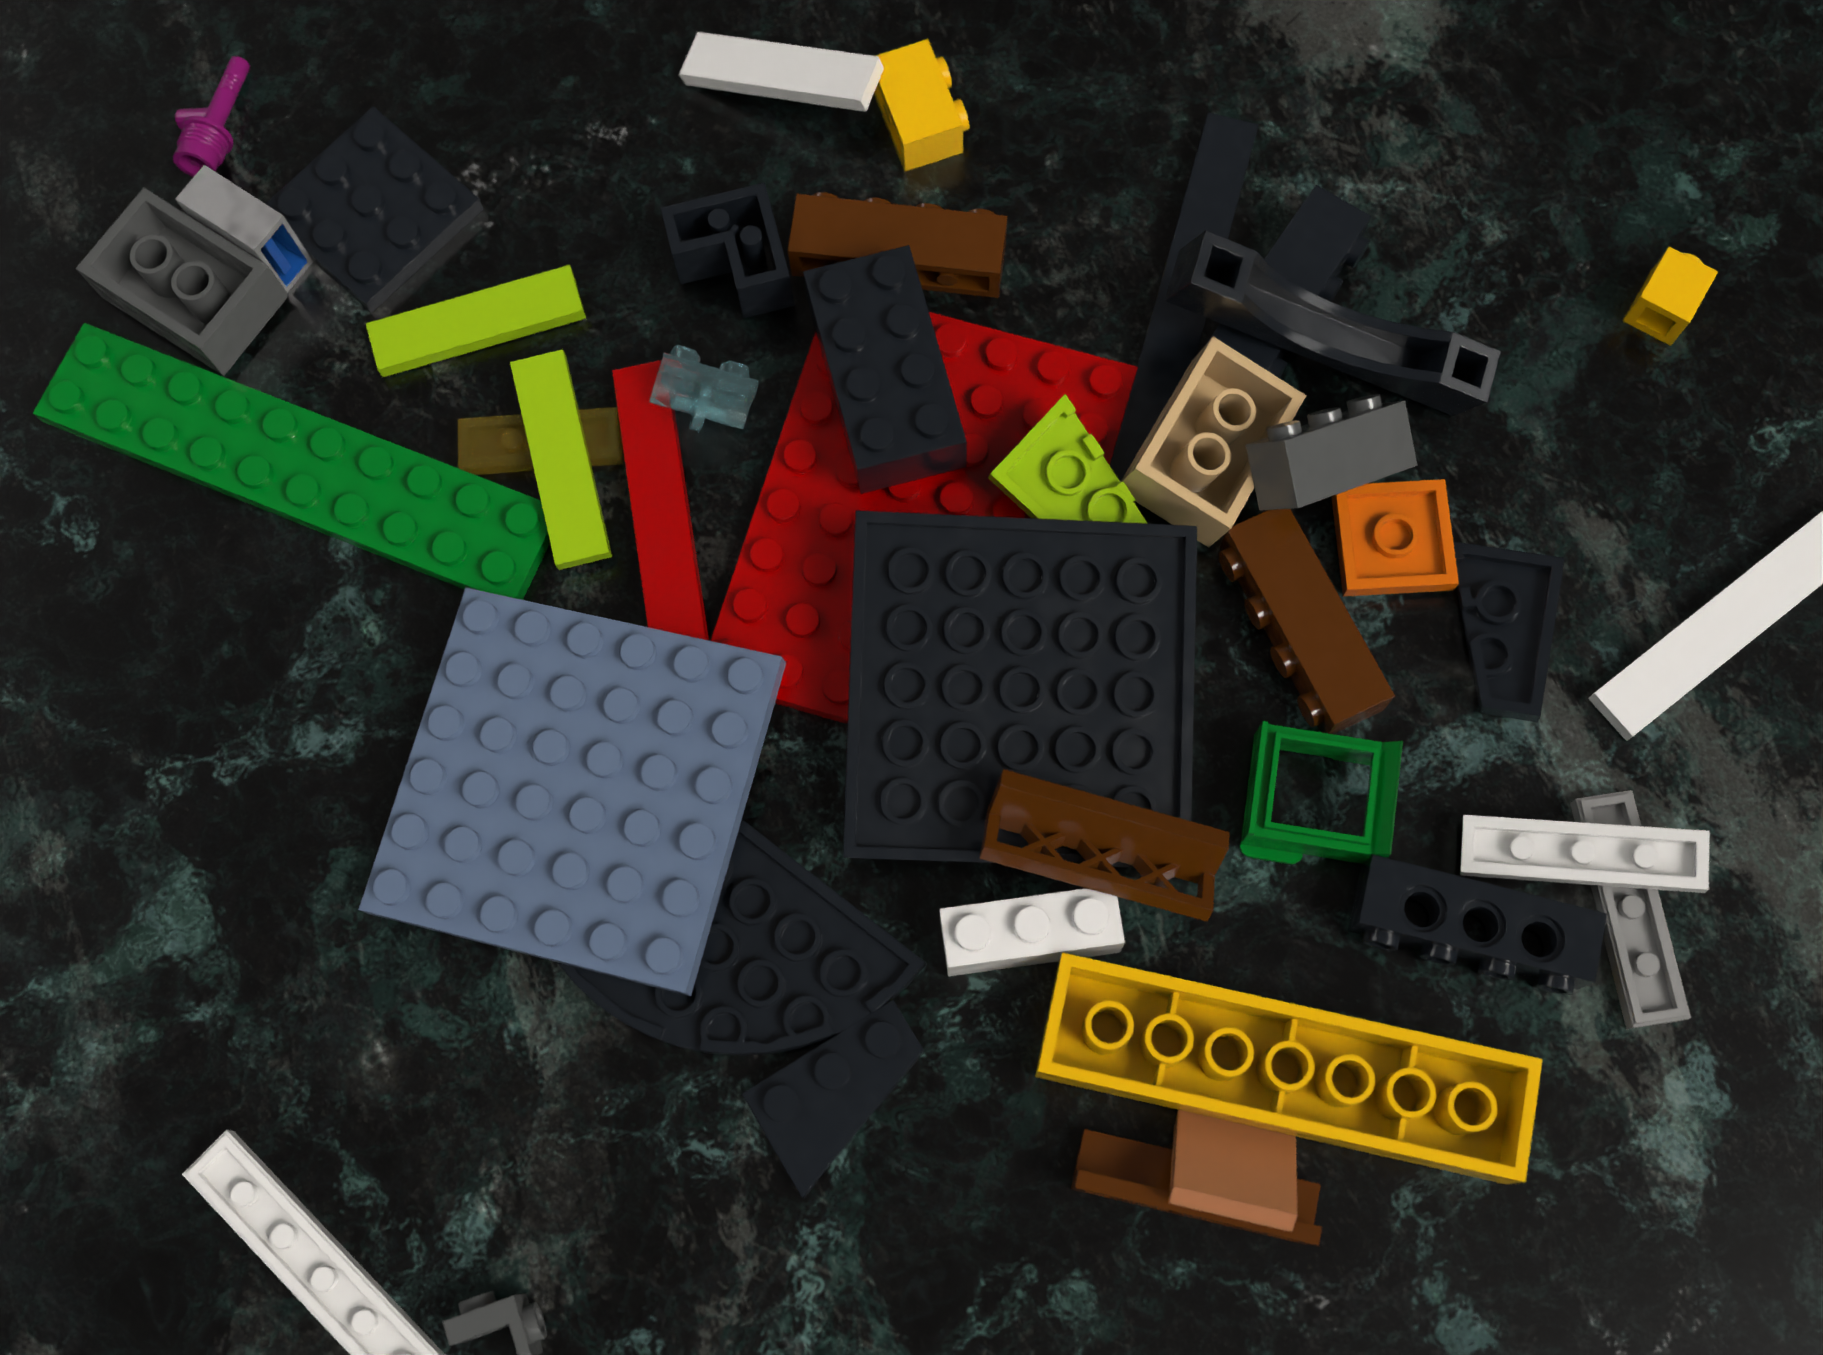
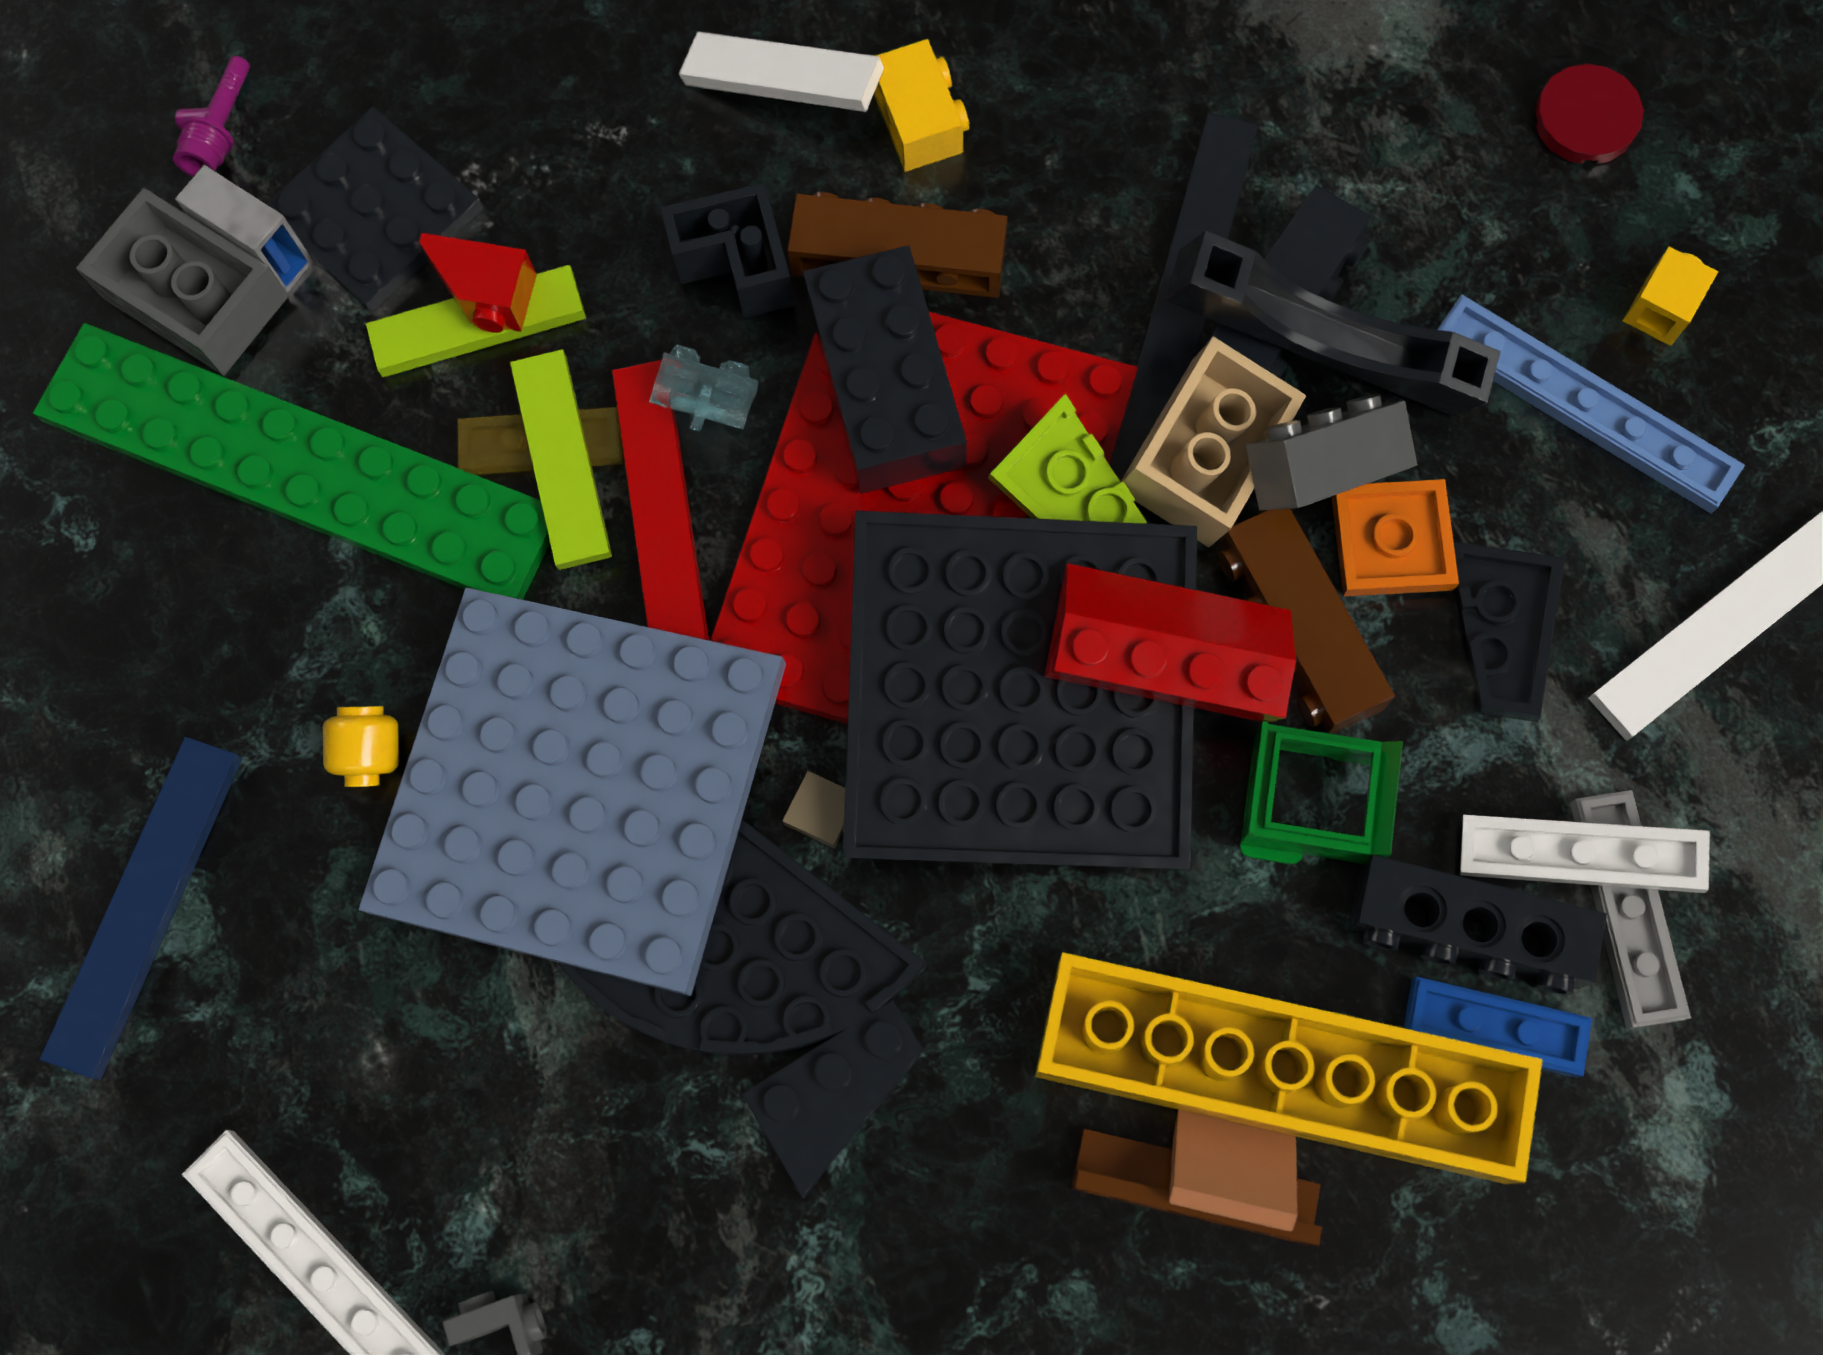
white brick [940,888,1125,977] -> none
reddish brown fence [980,769,1229,921] -> none
none -> dark blue tile [40,737,243,1080]
none -> yellow head [323,706,399,787]
none -> red slope [419,233,537,333]
none -> dark tan tile [783,771,845,849]
none -> red slope [1044,563,1296,723]
none -> blue tile [1404,977,1592,1078]
none -> medium blue tile [1437,295,1745,514]
none -> dark red tile [1535,64,1644,164]

